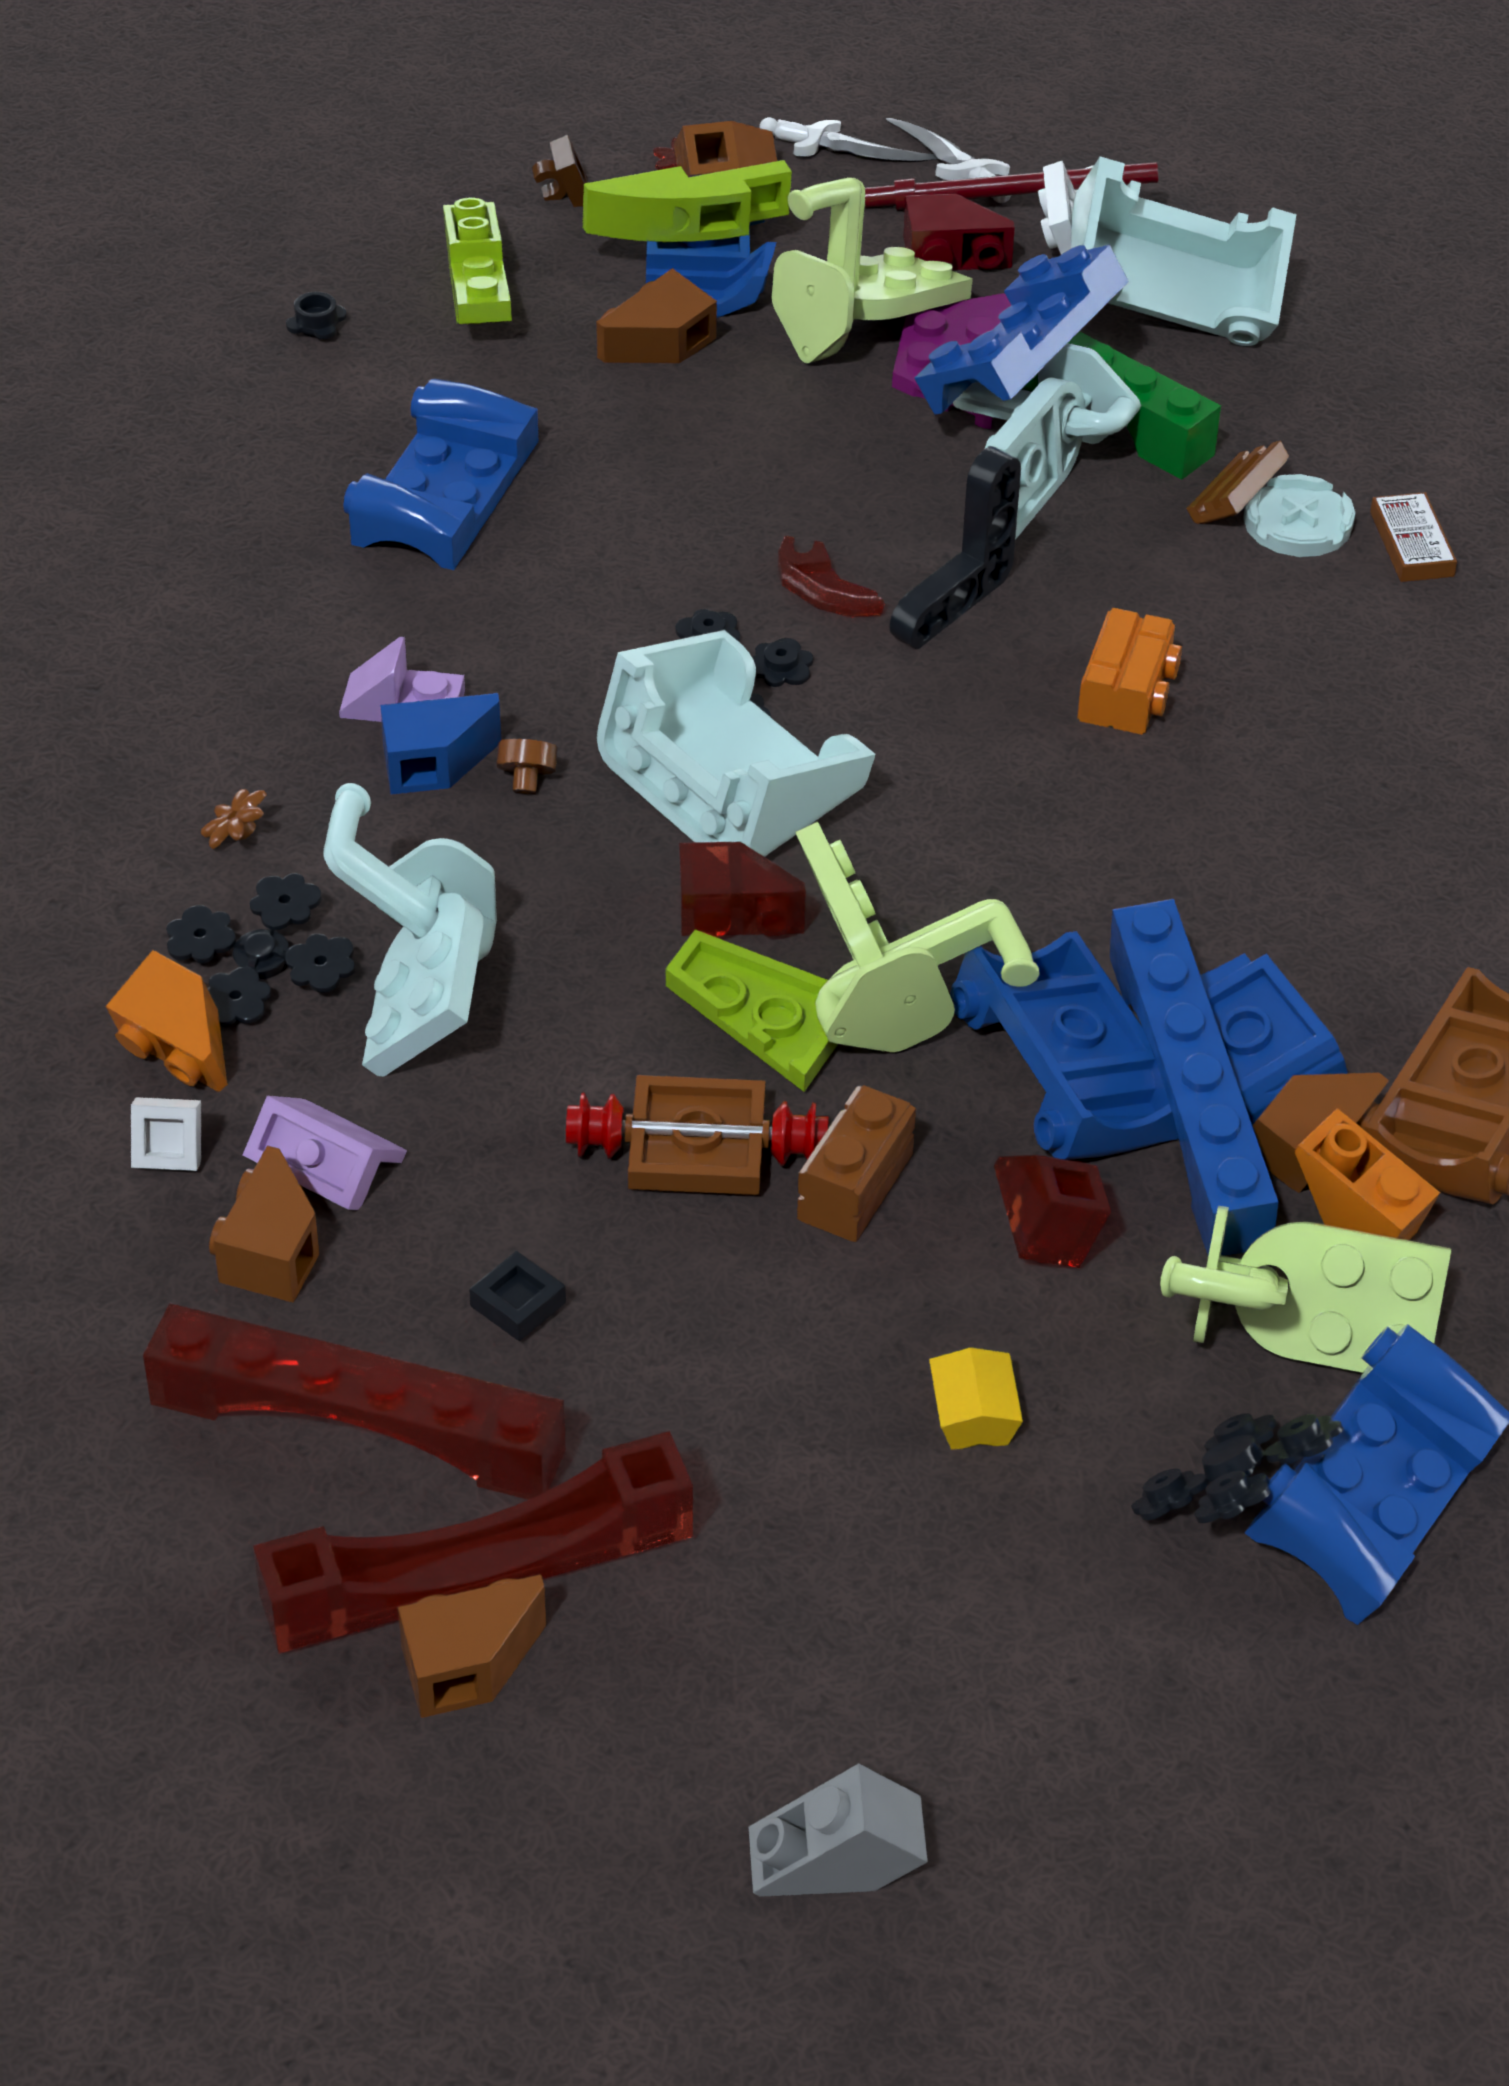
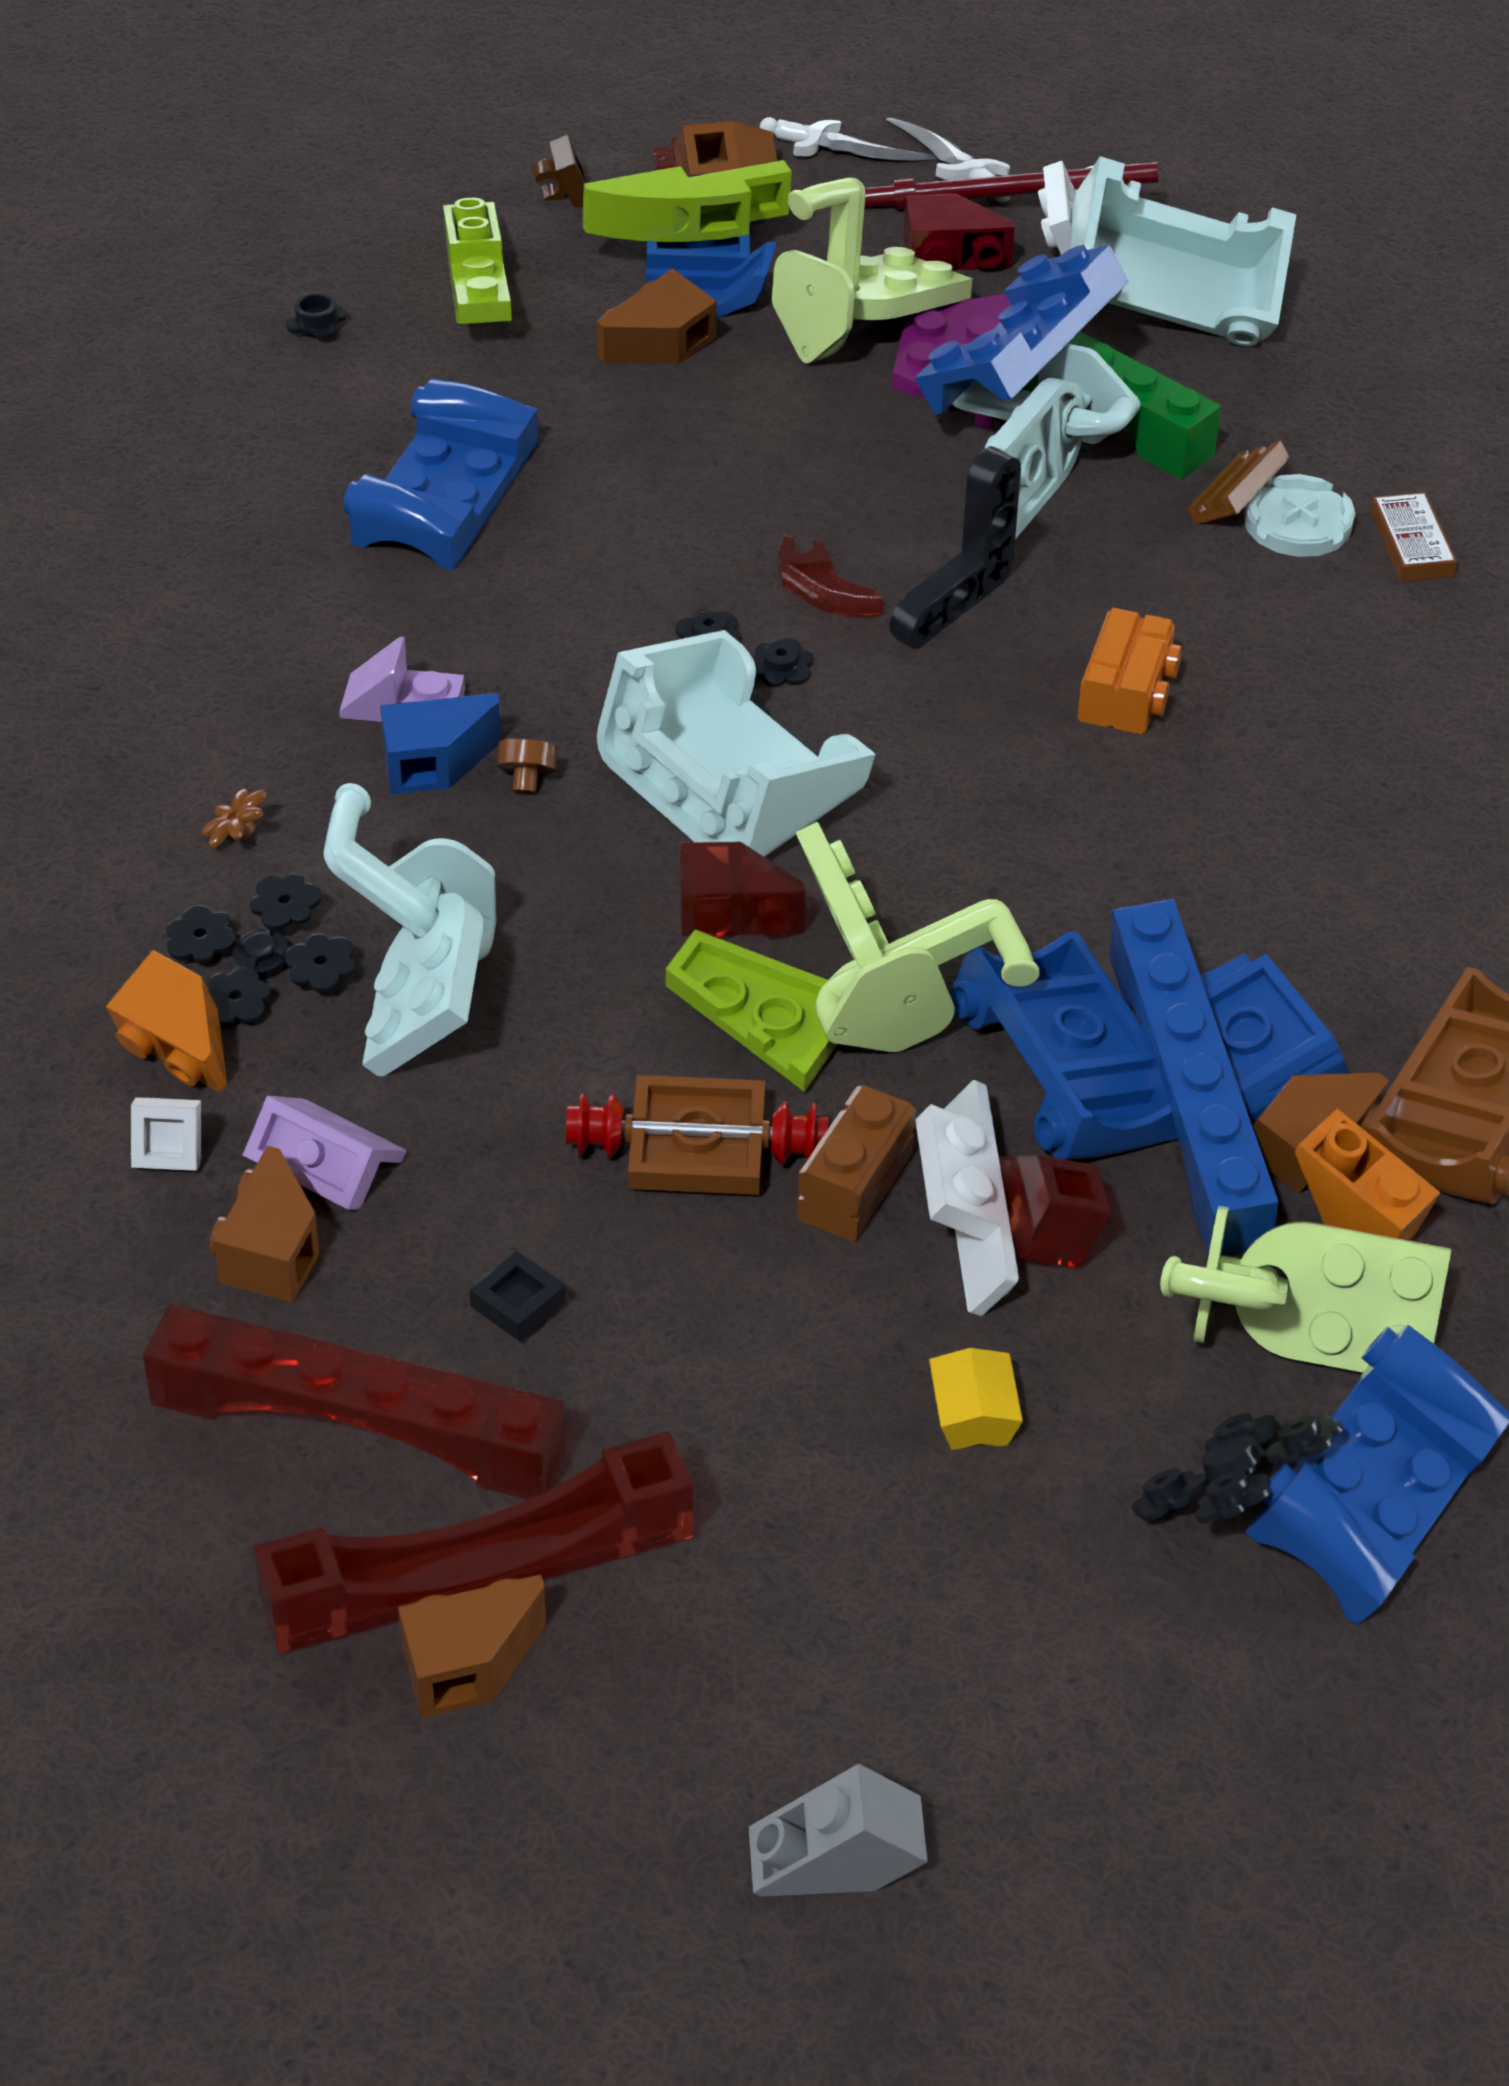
none -> white bracket [915,1080,1019,1316]

